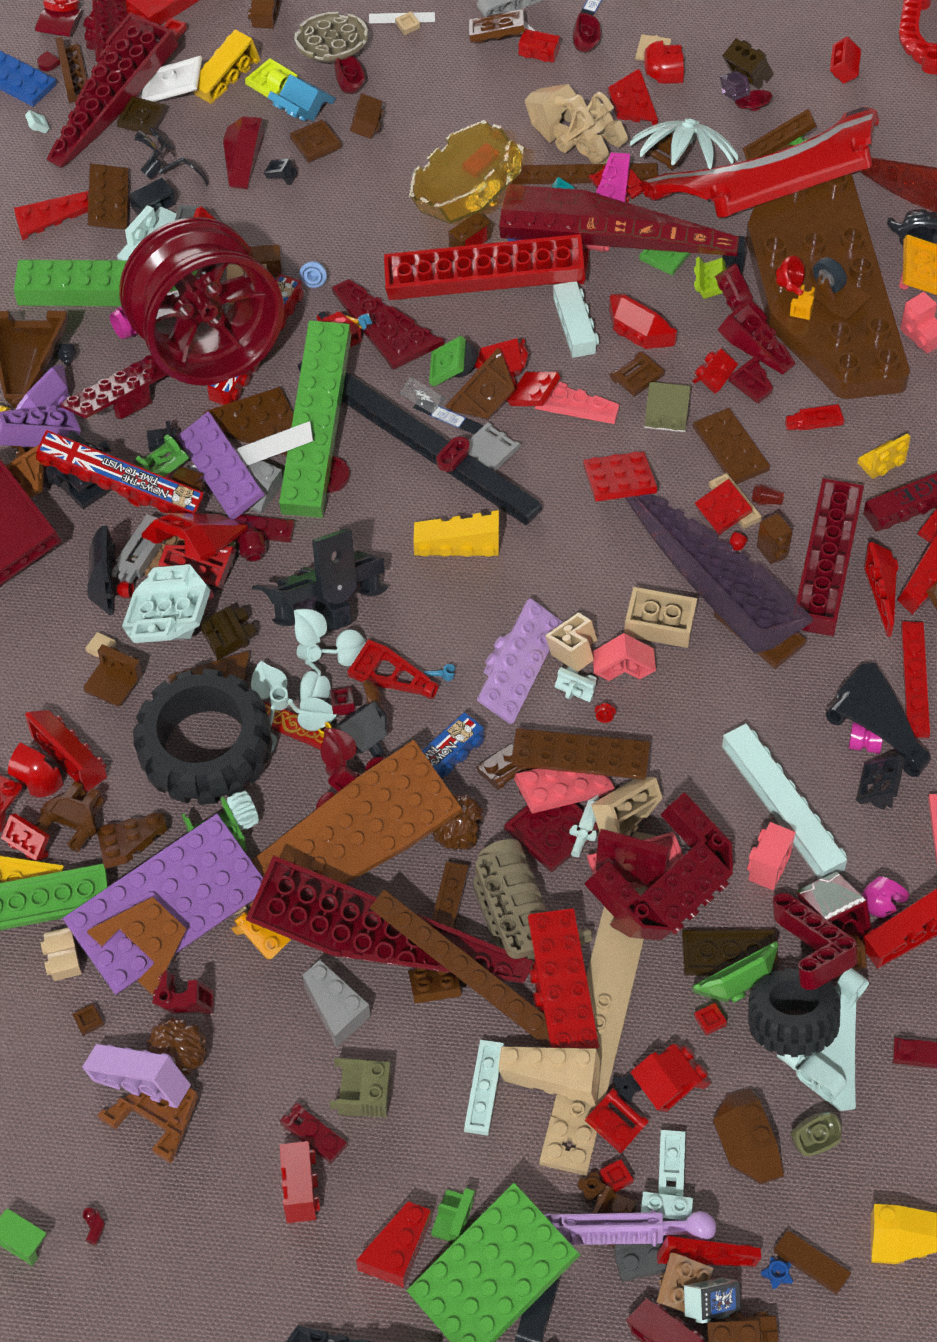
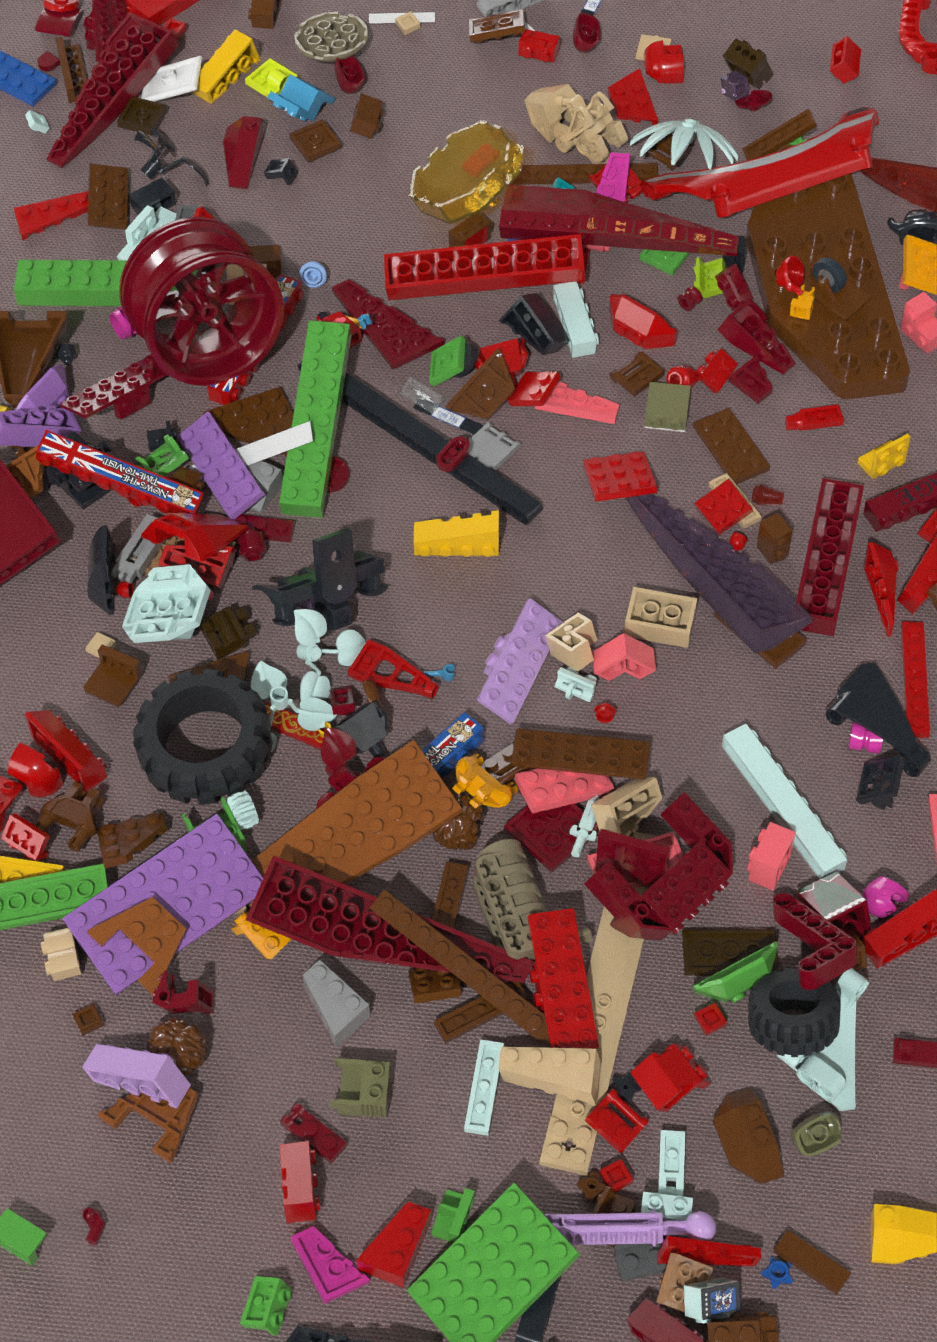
none -> bright green bracket [240,1276,292,1336]
none -> dark pink wing [291,1226,370,1304]
none -> reddish brown plate [434,982,528,1044]
none -> light orange connector [452,754,518,808]
none -> black wedge [499,293,569,355]
none -> red head [666,365,696,389]
none -> dark red wheel [677,286,703,311]

